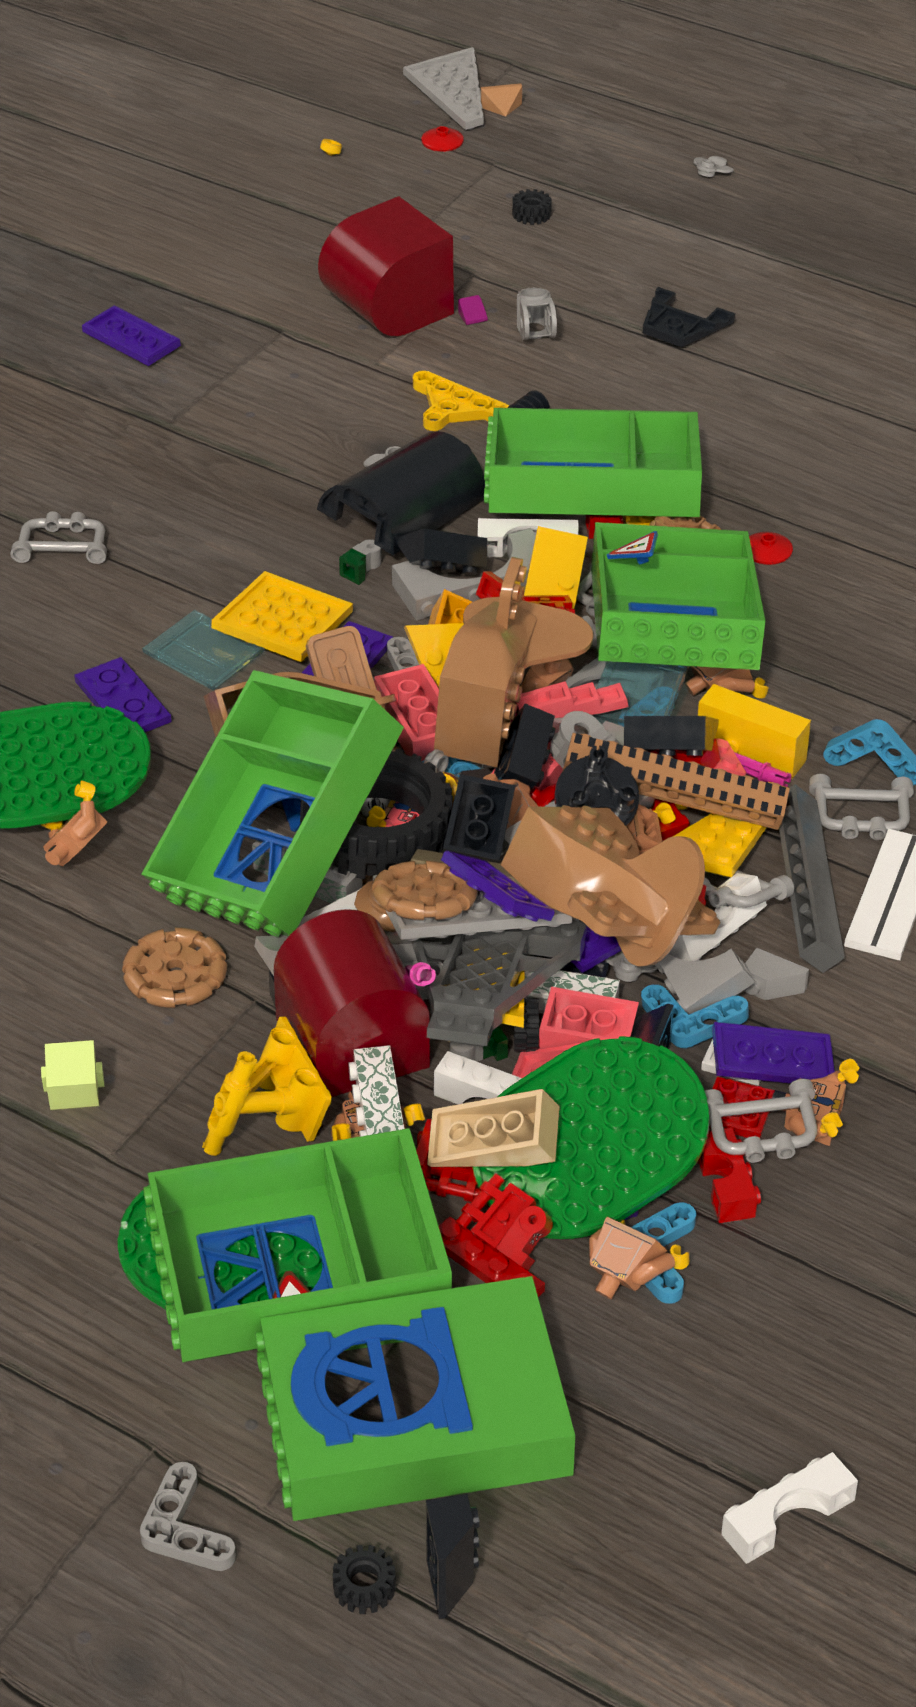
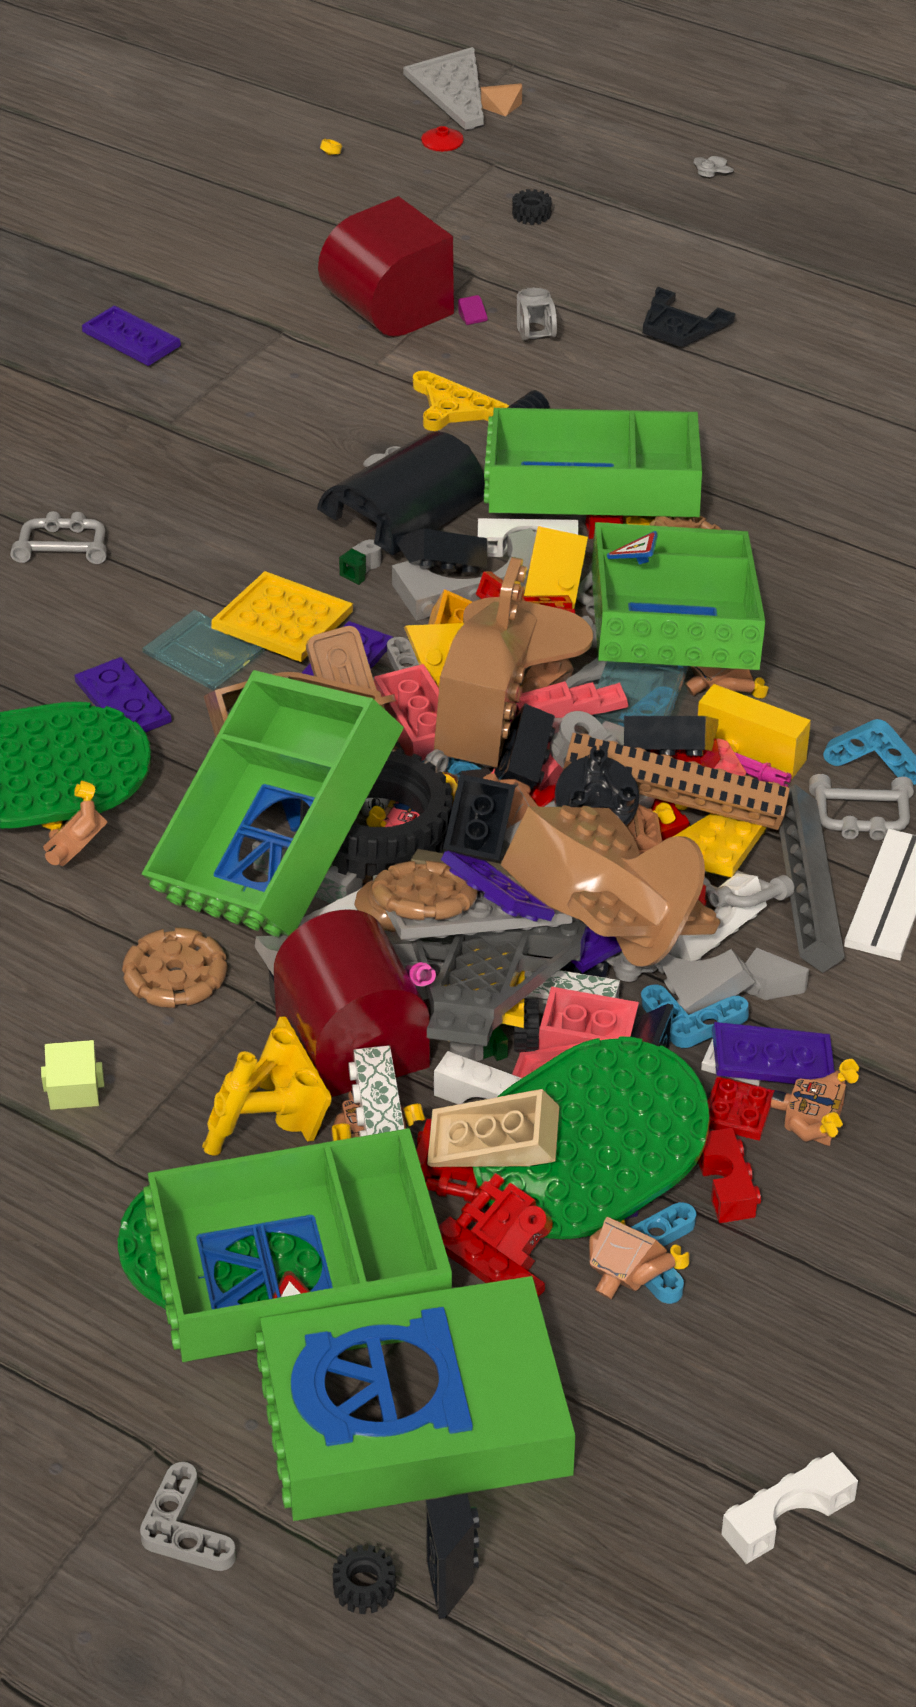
light grey bar [705,1079,817,1163] -> none
red dish [749,532,793,565] -> none

